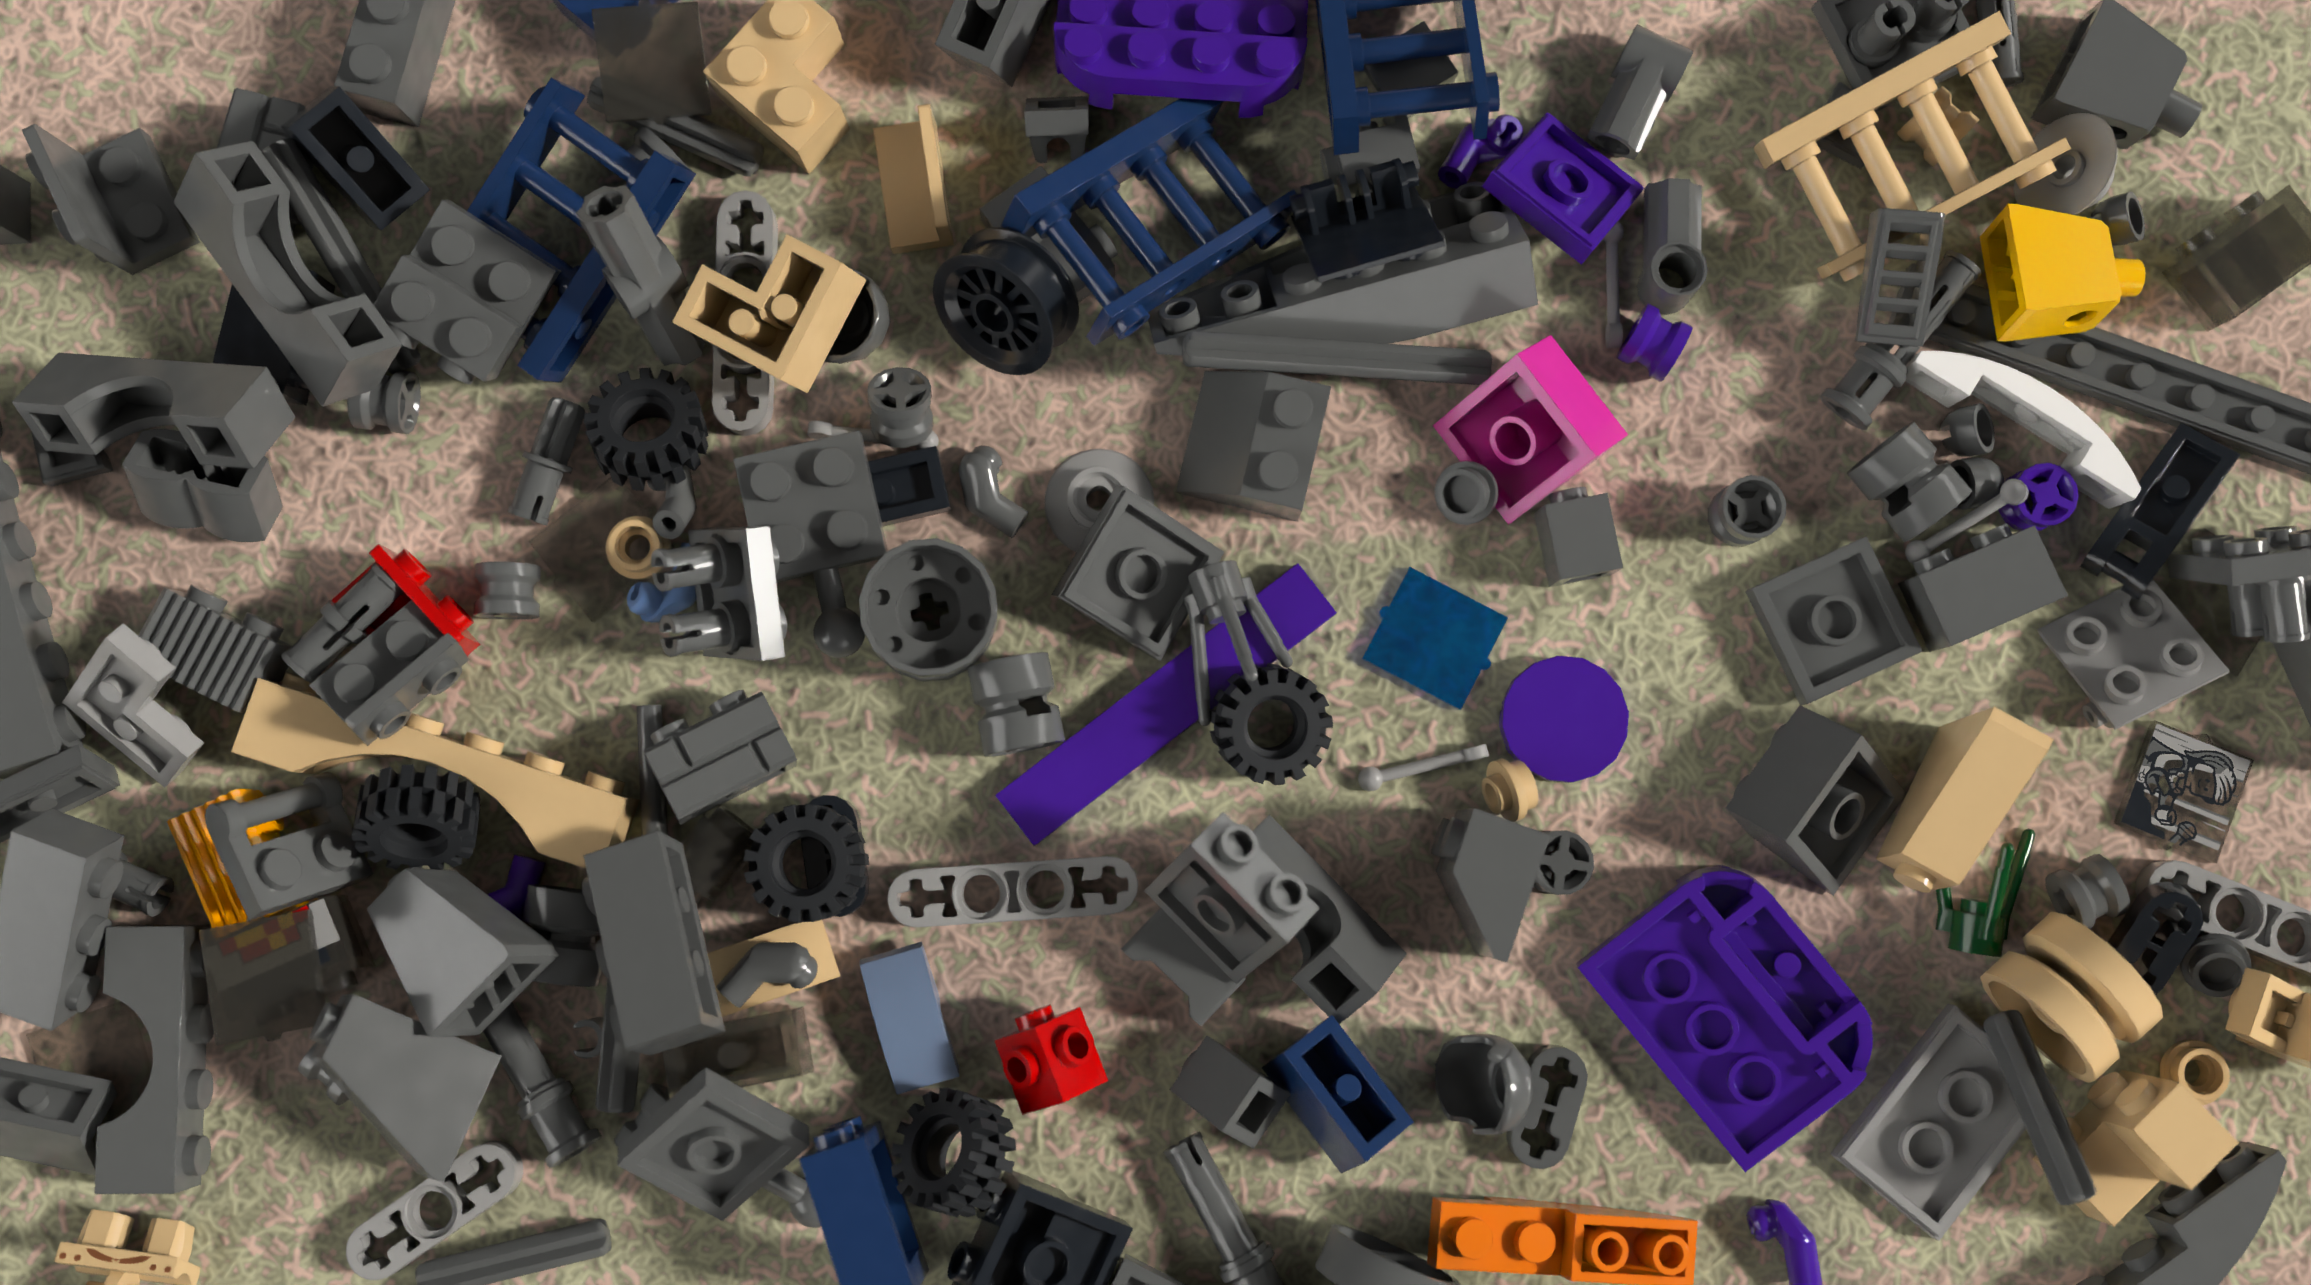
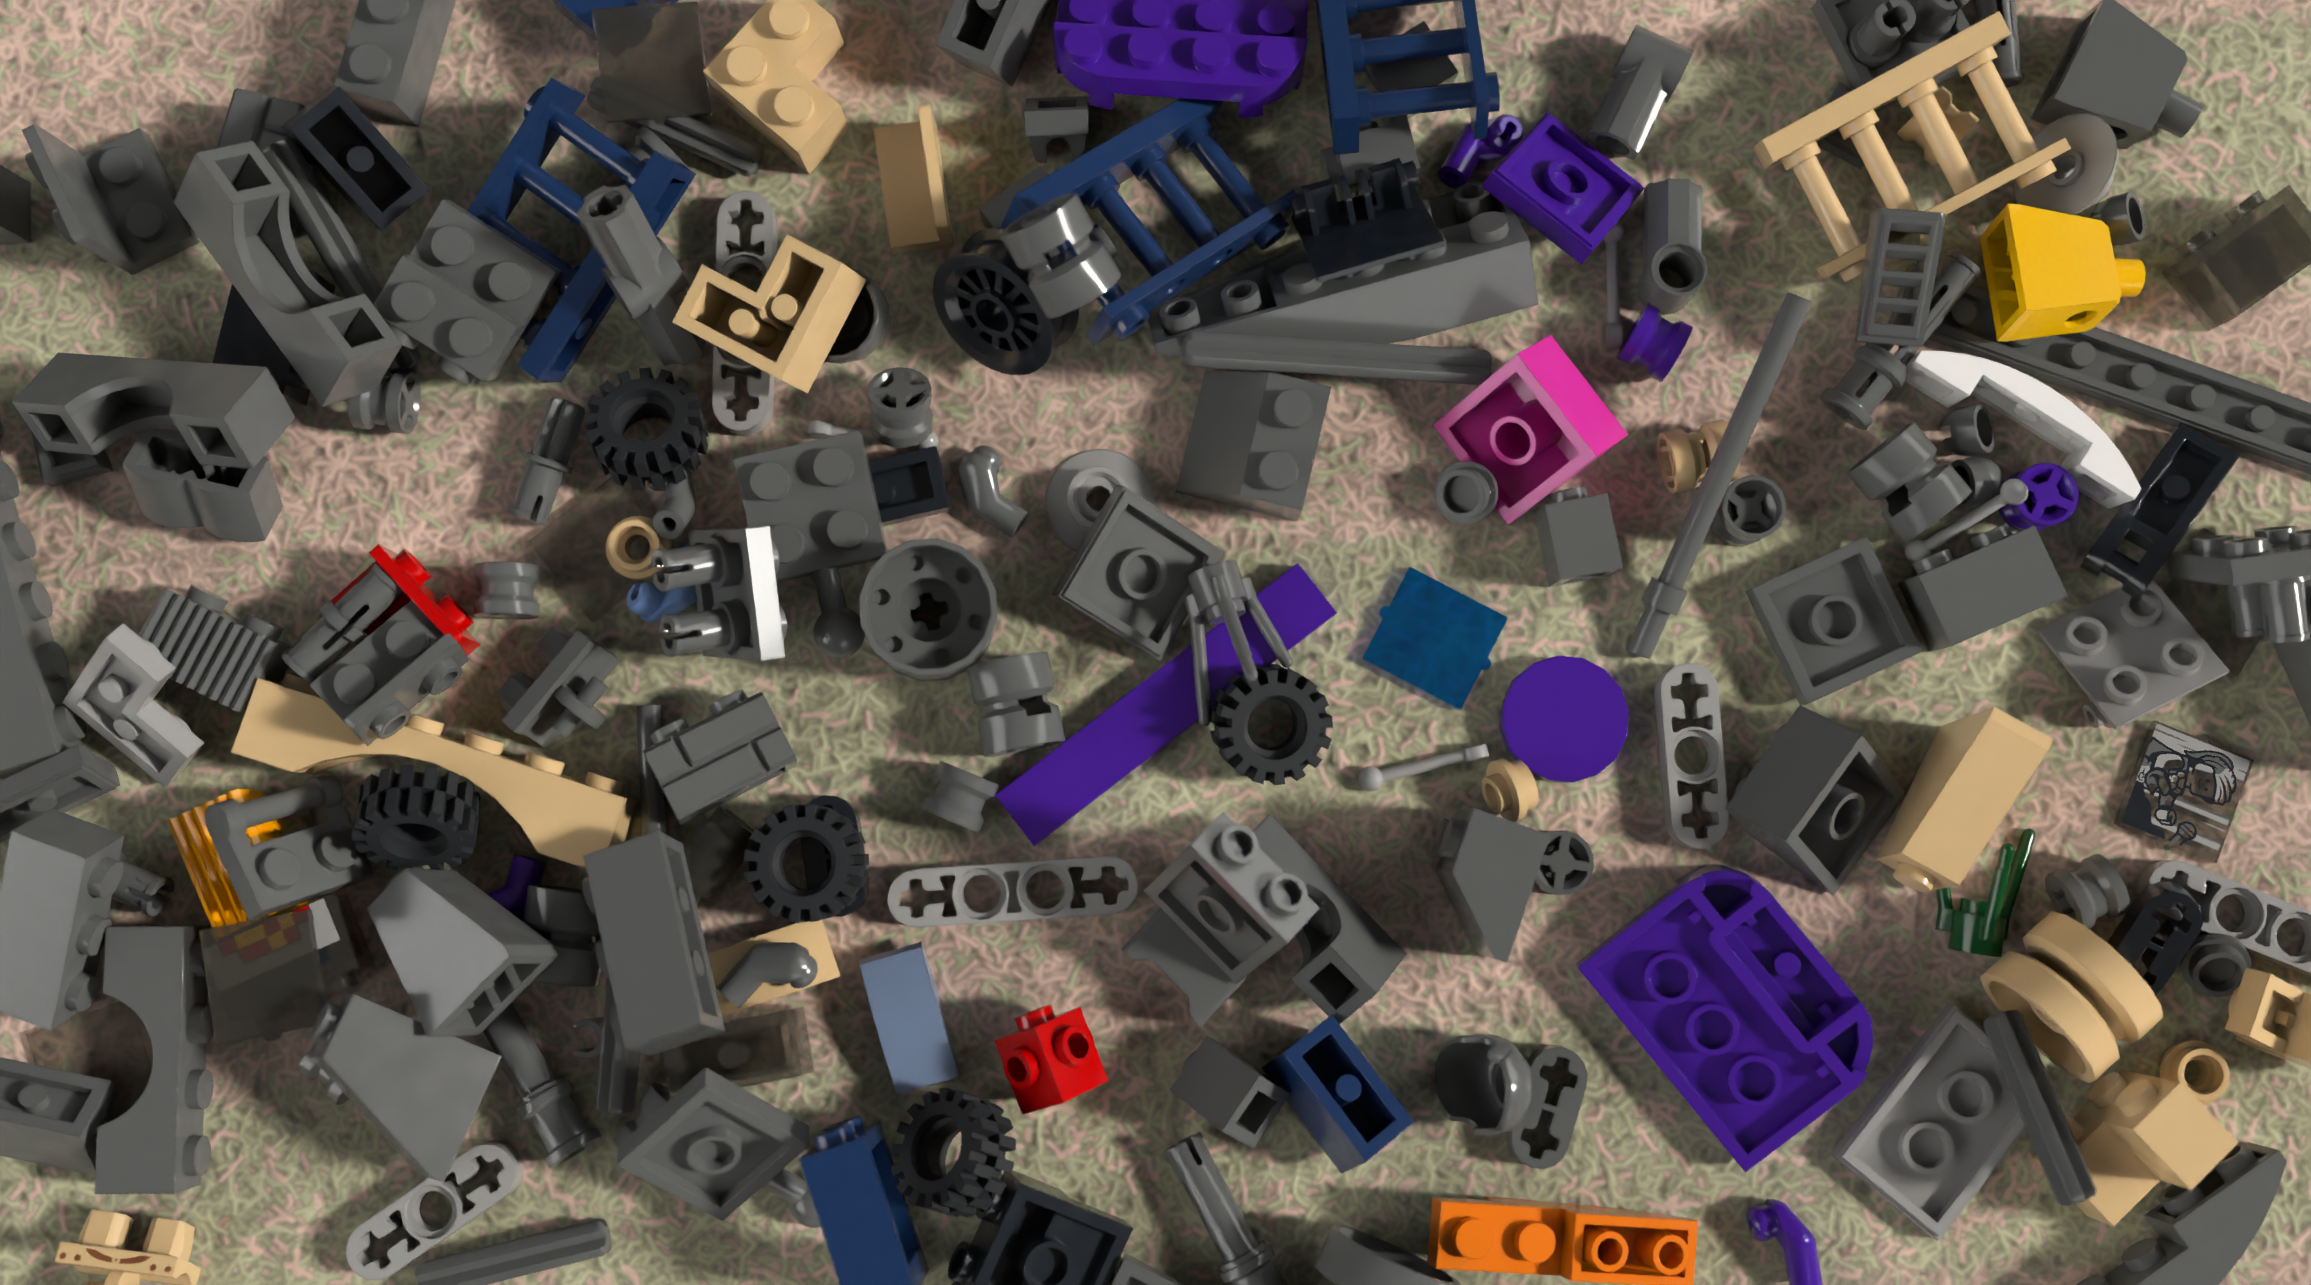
none -> dark grey hips [496,625,621,748]
none -> dark grey wheel [920,760,999,833]
none -> dark grey wheel [1000,192,1121,318]
none -> dark grey bar [1626,292,1812,659]
none -> light grey beam [1654,663,1729,849]
none -> tan wheel [1657,419,1739,495]

